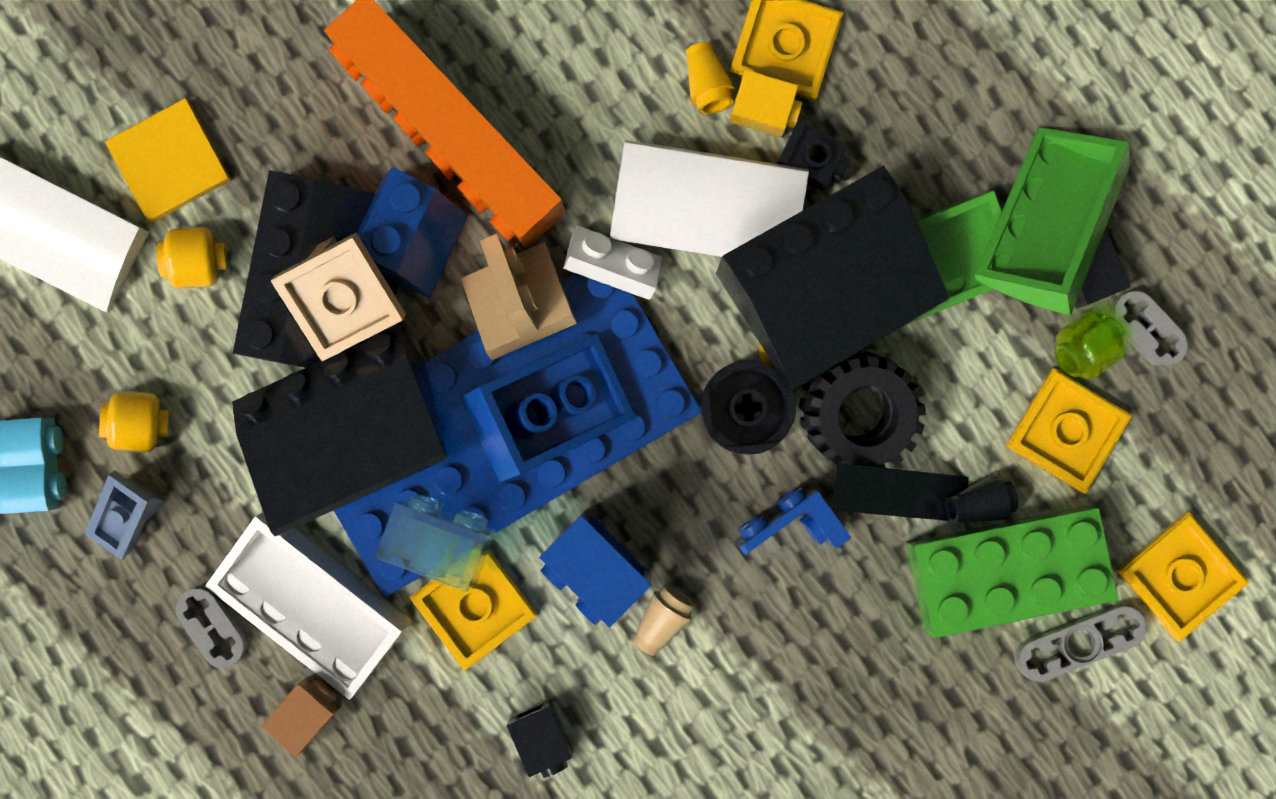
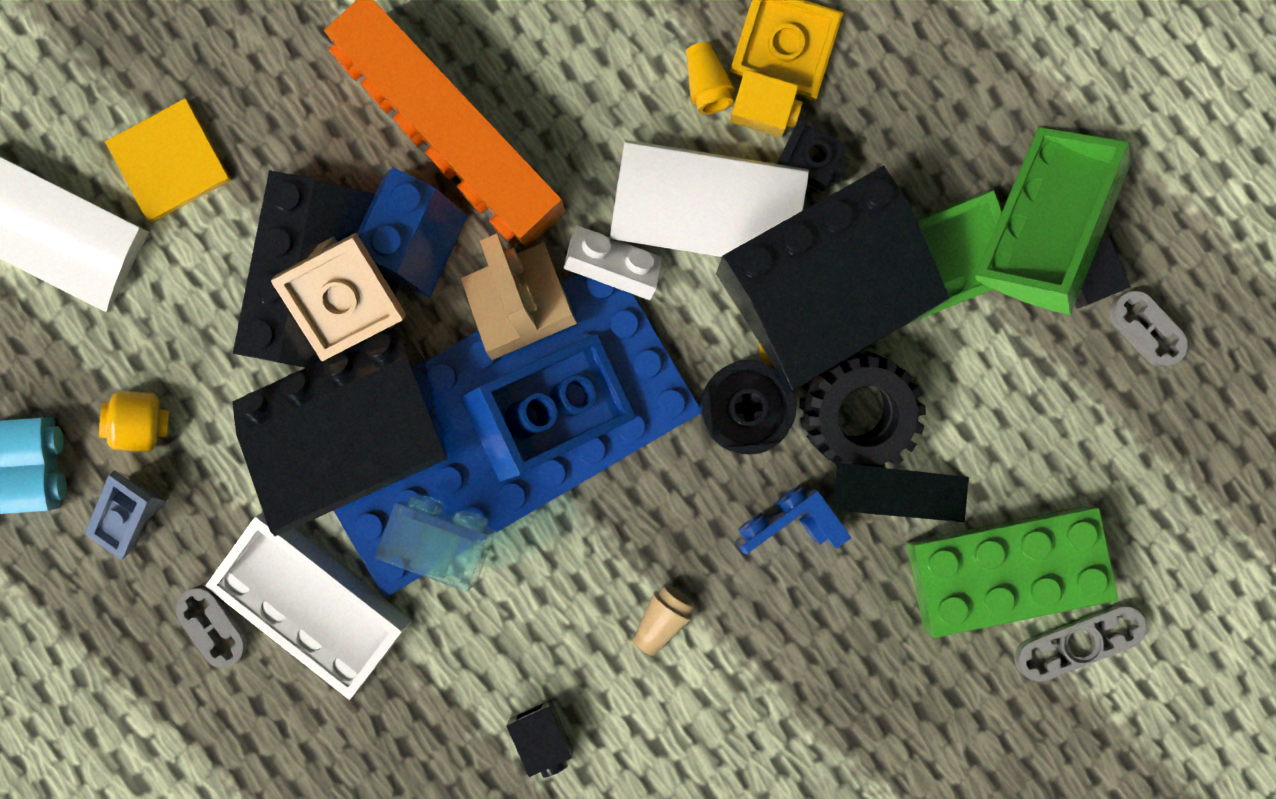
yellow head [156,227,228,289] -> none
medium nougat brick [260,677,341,757] -> none
yellow tile [409,541,539,671] -> none
blue brick [539,510,652,628] -> none
black cone [944,475,1019,524] -> none
yellow tile [1005,368,1133,494] -> none
clear neon green head [1054,311,1126,379] -> none
yellow tile [1116,512,1250,642] -> none

